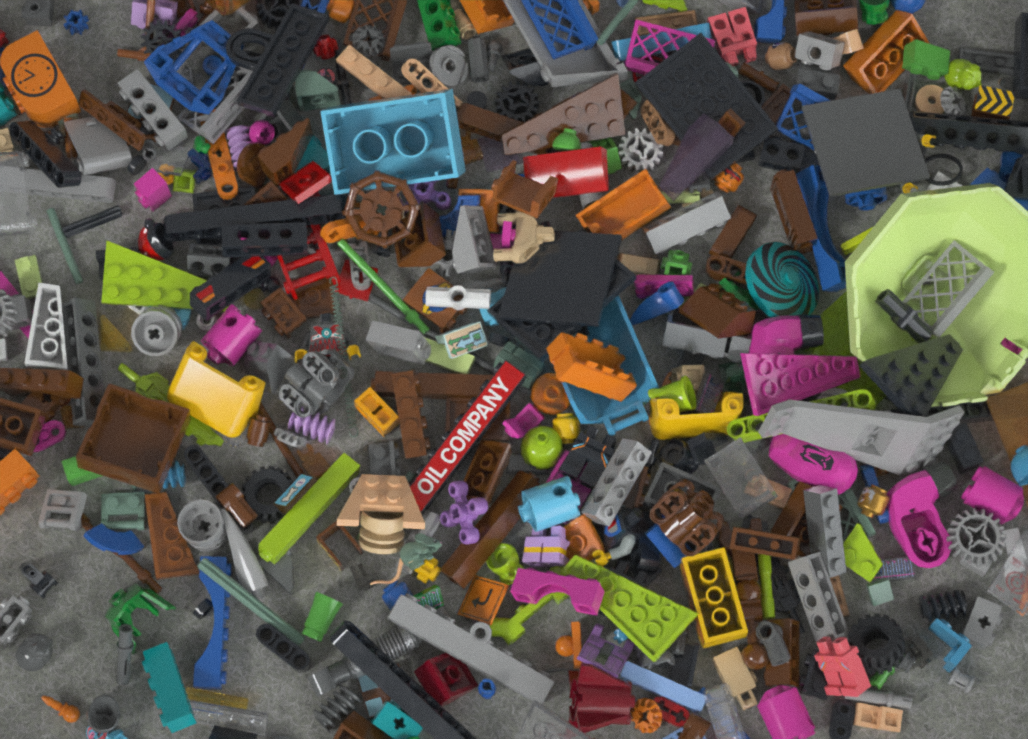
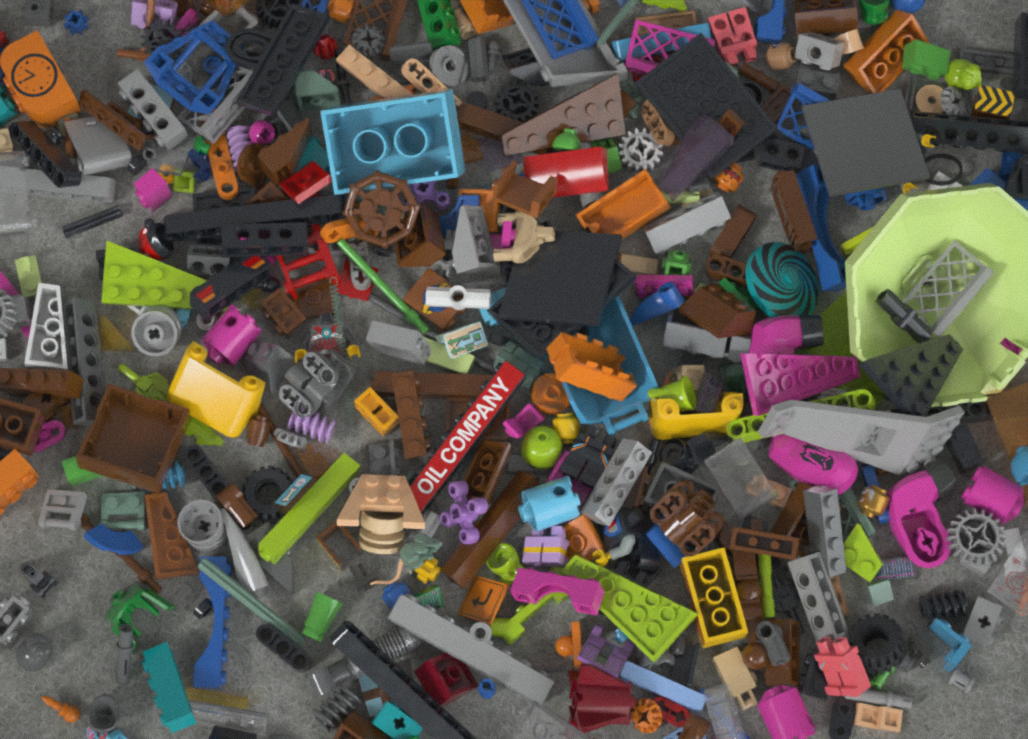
sand green piece [46,208,83,284] -> none

